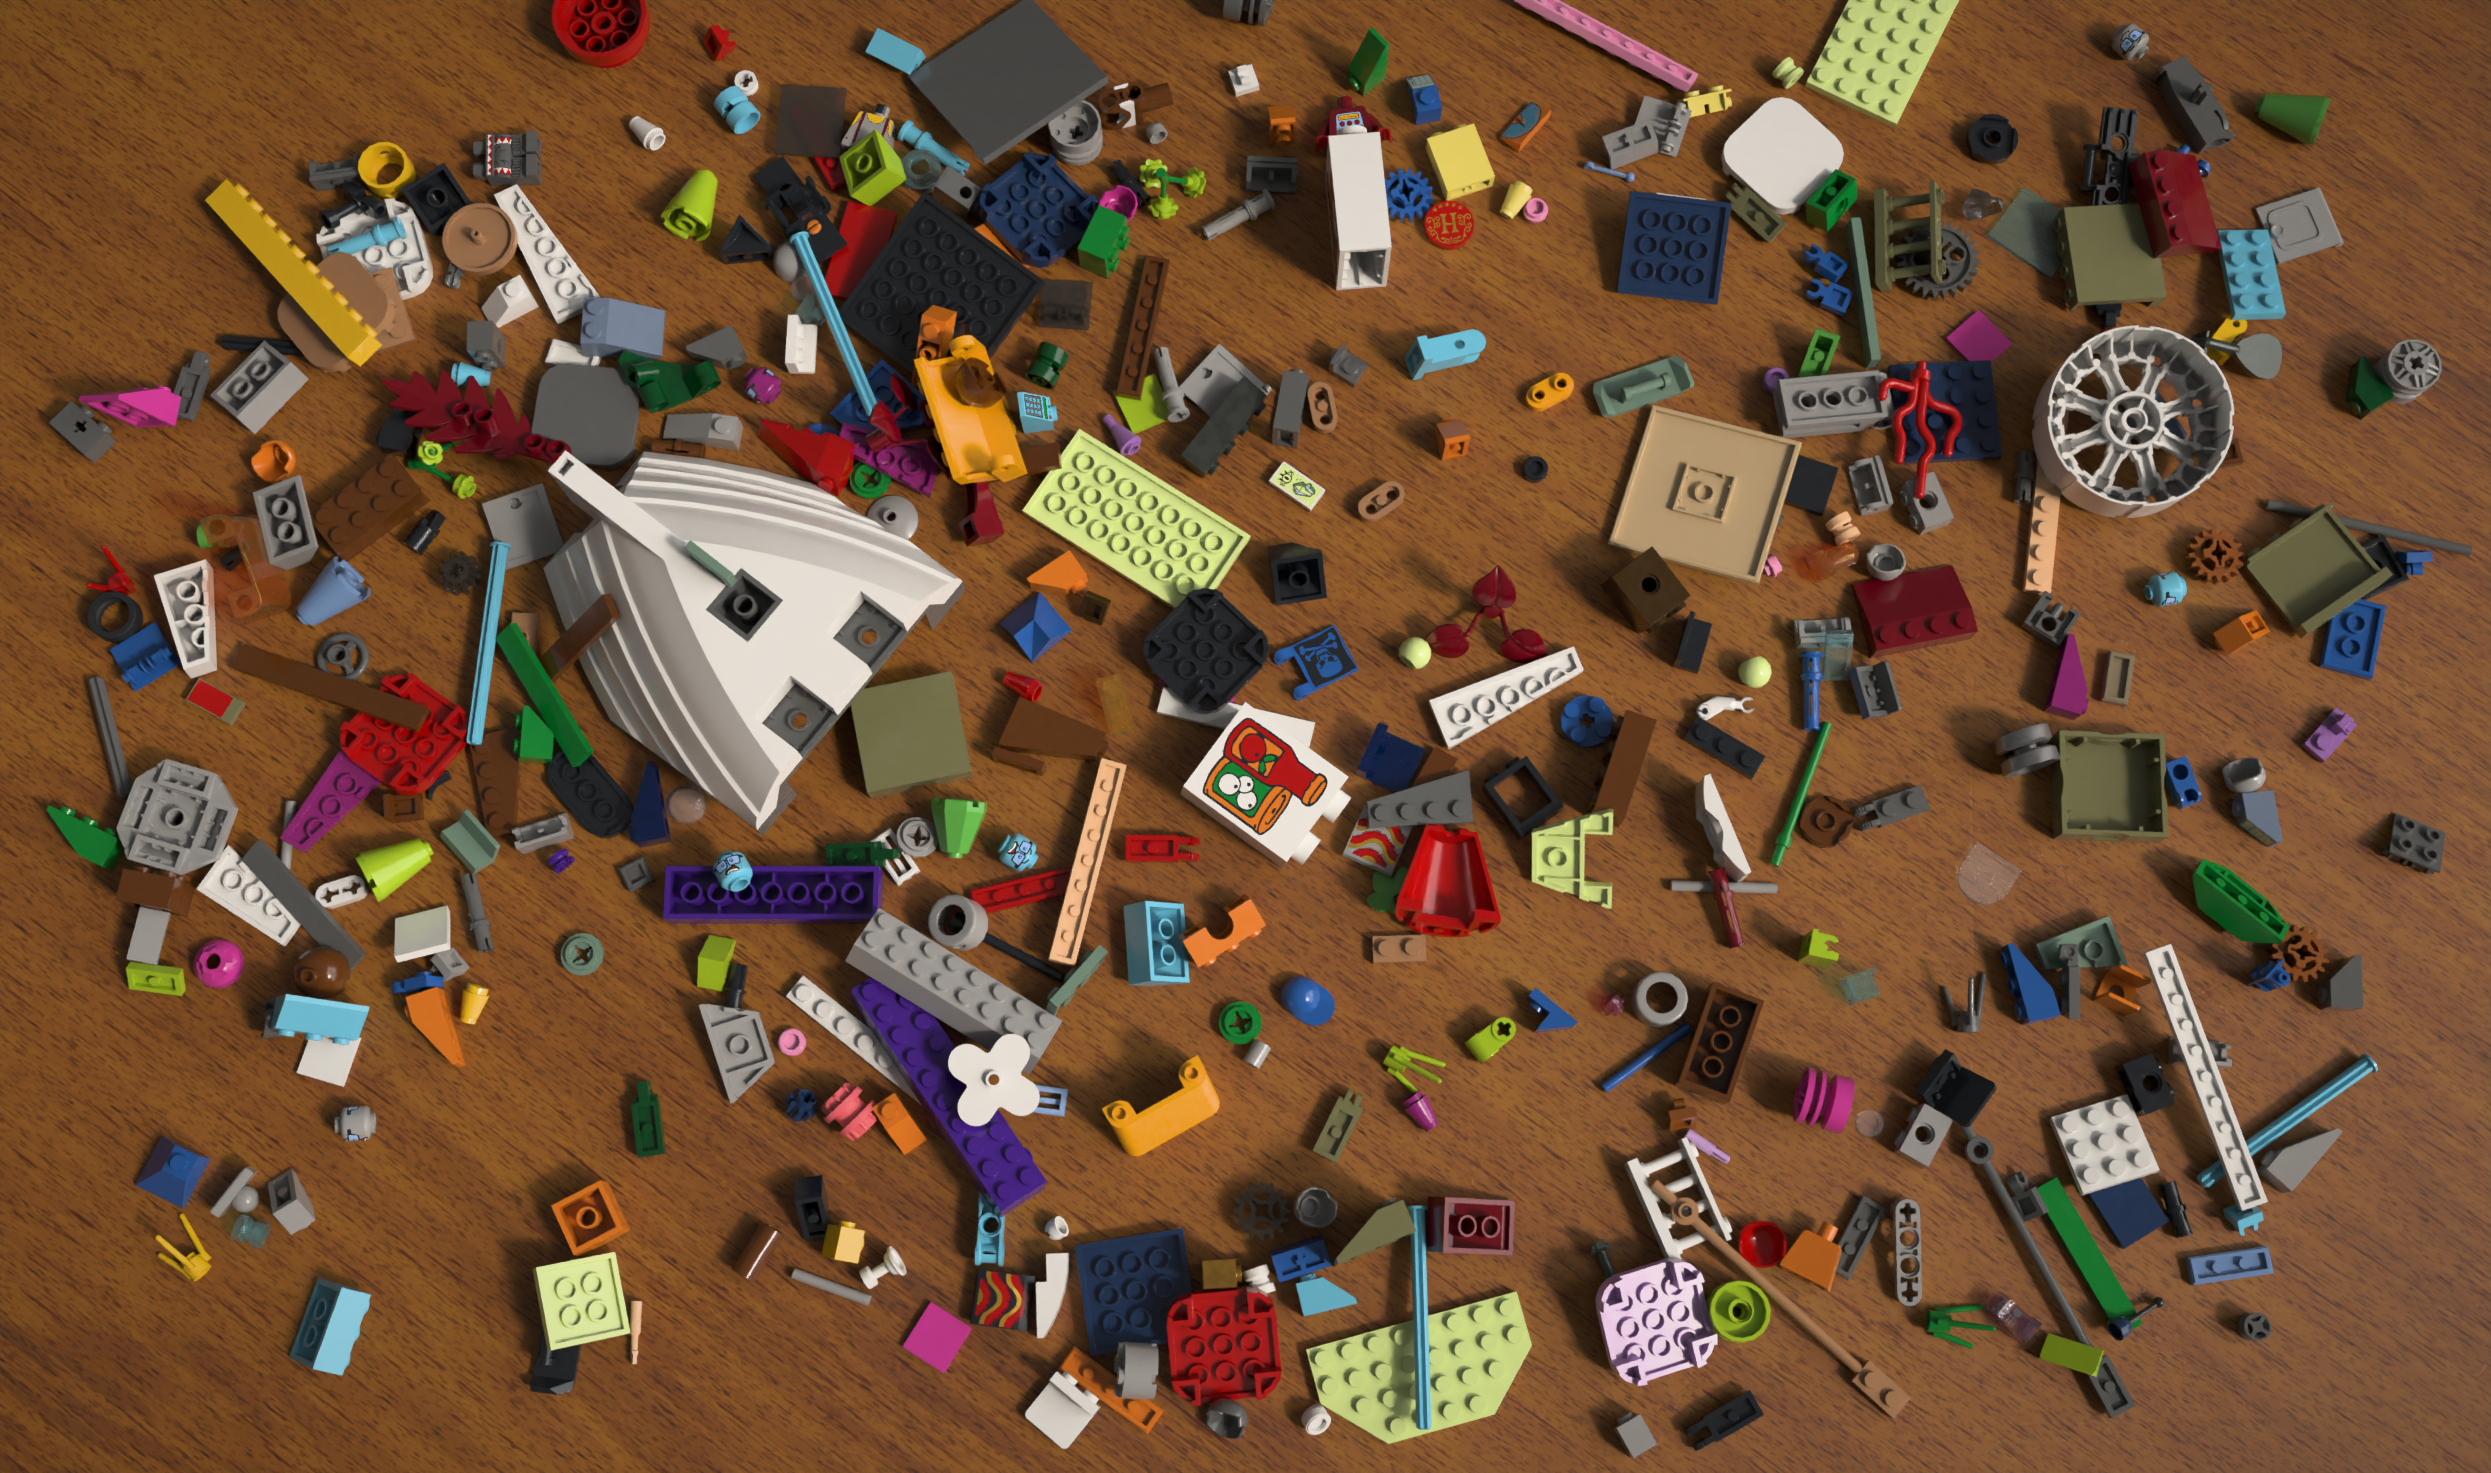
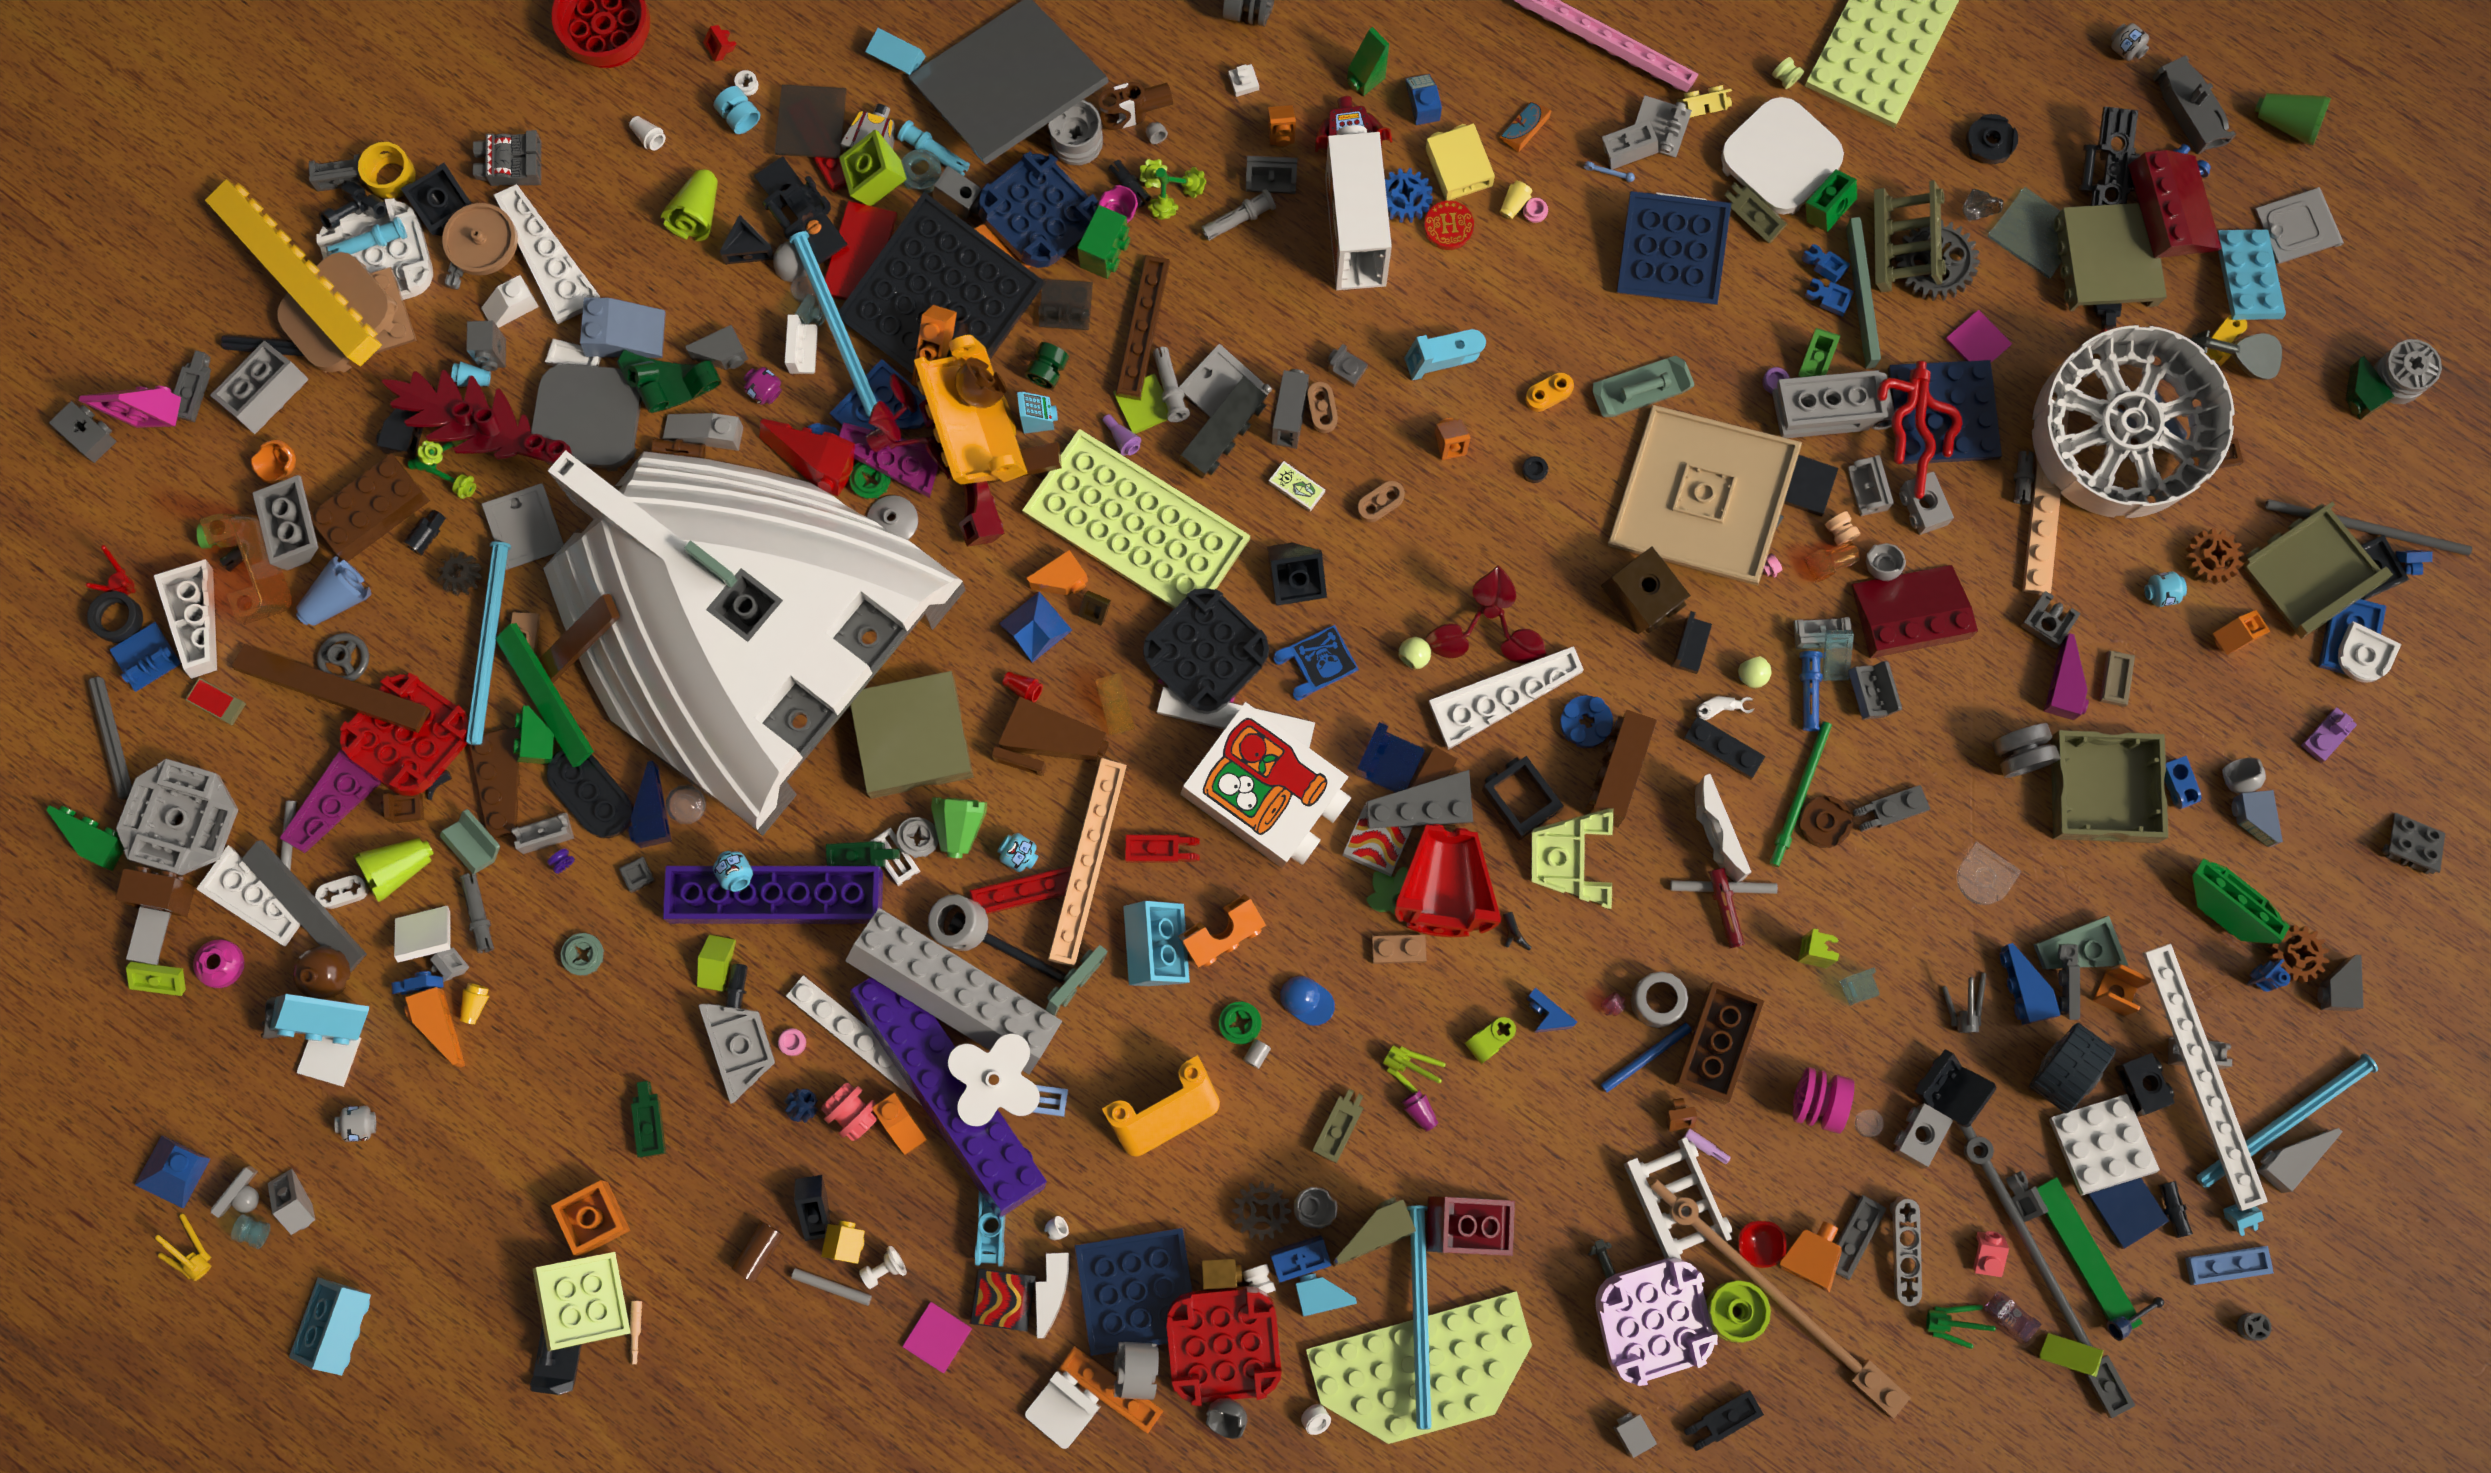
none -> black bar [1503,912,1531,950]
none -> coral bracket [1973,1231,2009,1277]
none -> black wheel [2029,1023,2116,1114]
none -> white tile [2338,621,2401,682]

